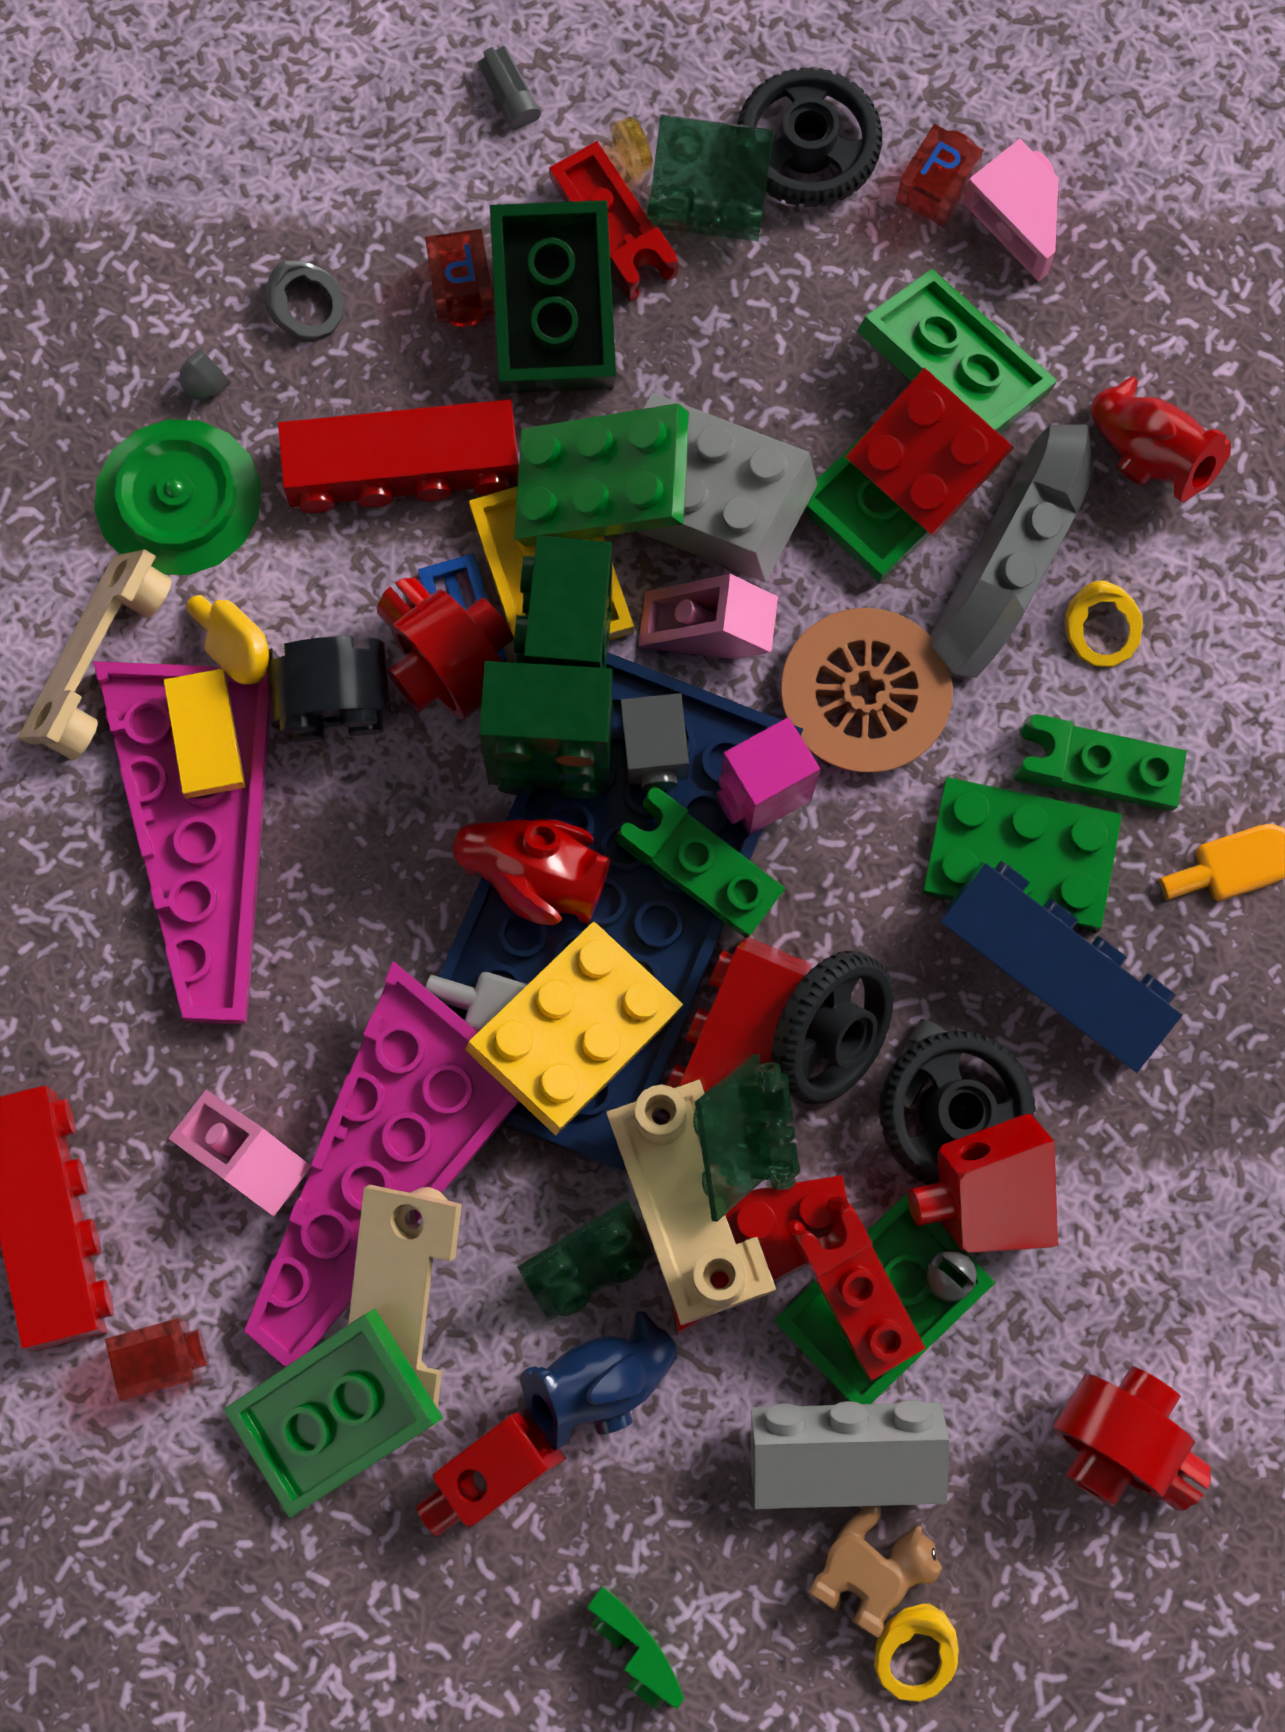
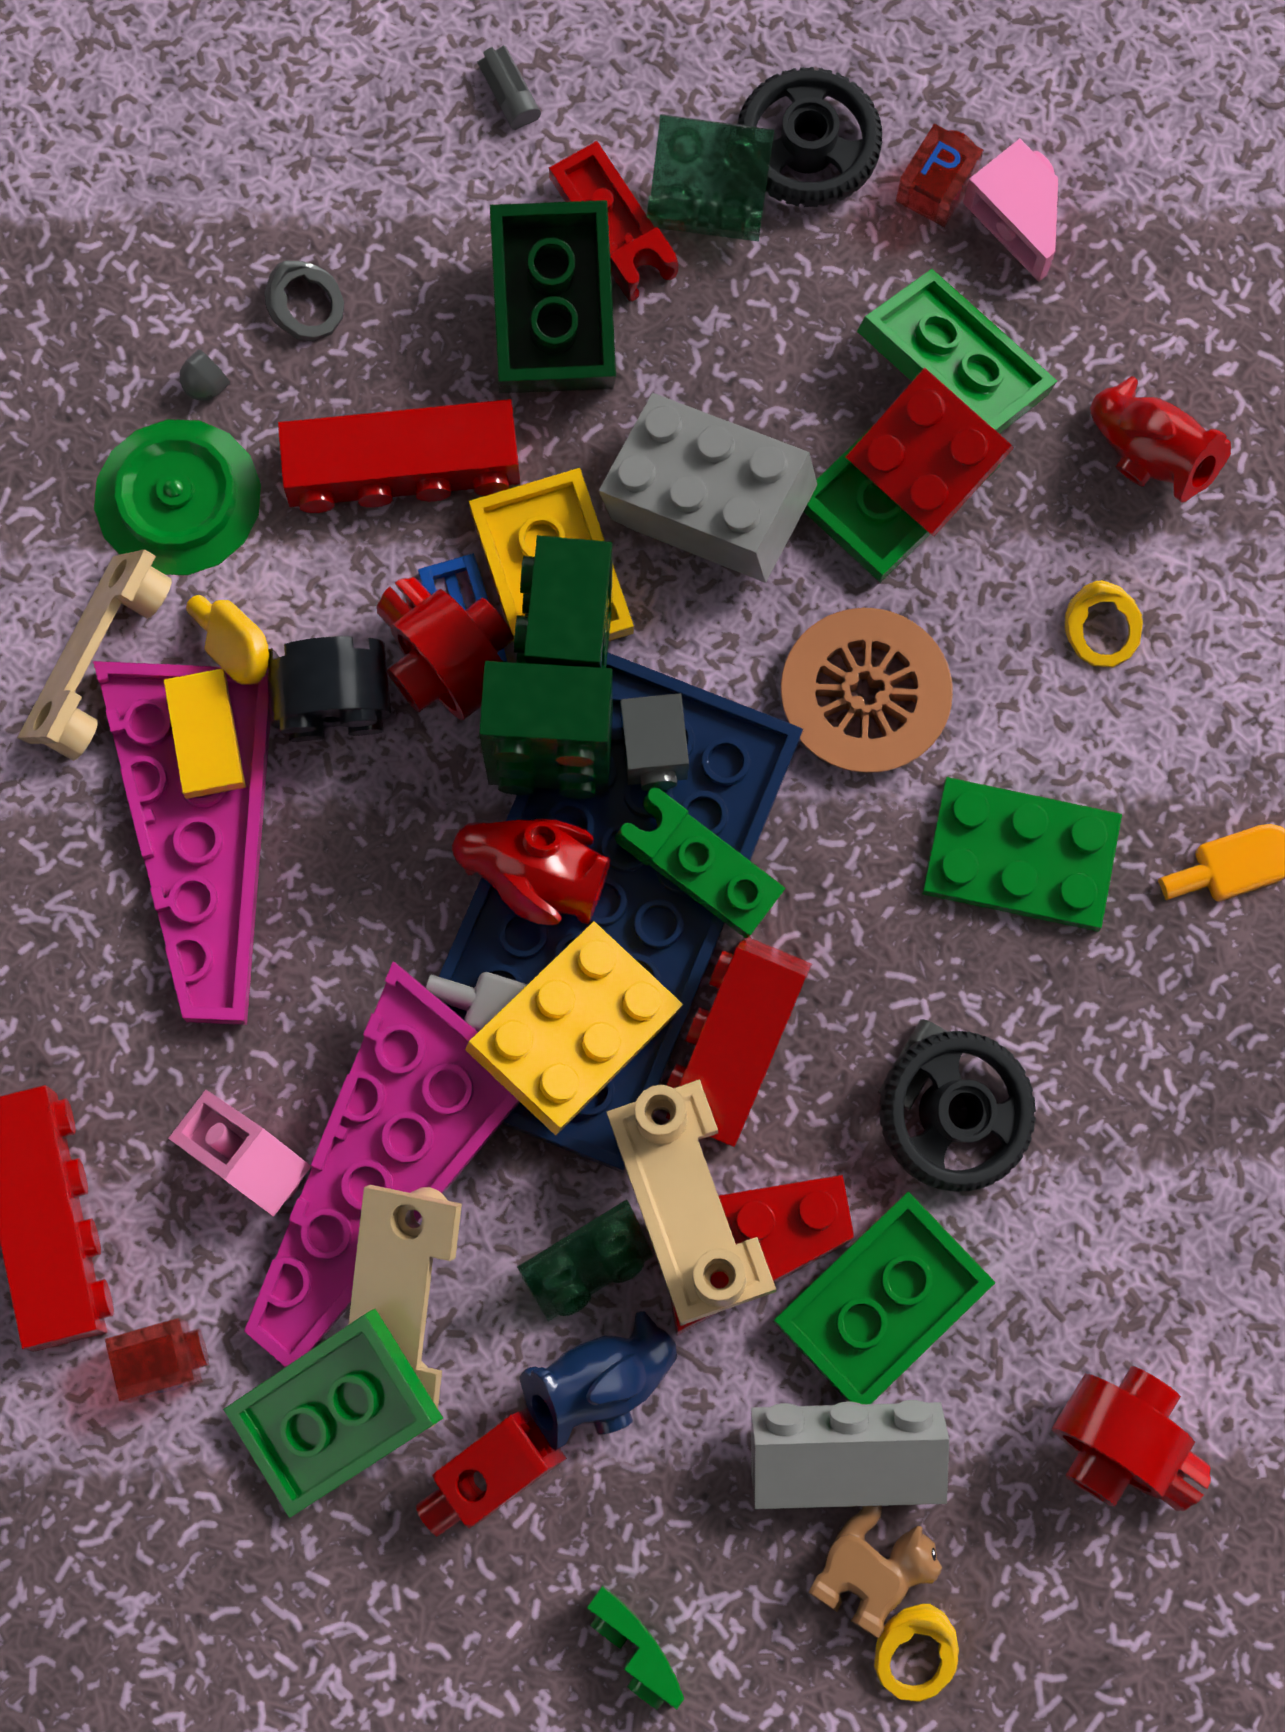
clear red brick [425,229,494,327] -> none
green plate [514,403,689,547] -> none
clear yellow tile [610,116,653,178] -> none
bright pink slope [638,574,778,659] -> none
clear green hinge [693,1054,800,1222] -> none
dark pink brick [716,717,820,836] -> none
black wheel [771,951,894,1105] -> none
red plate [787,1196,925,1381] -> none
red torso [908,1113,1058,1253] -> none
dark grey hinge [925,1250,977,1302] -> none
dark grey brick [931,425,1094,678] -> none
dark blue brick [937,861,1183,1073] -> none
green plate [1012,714,1187,811] -> none

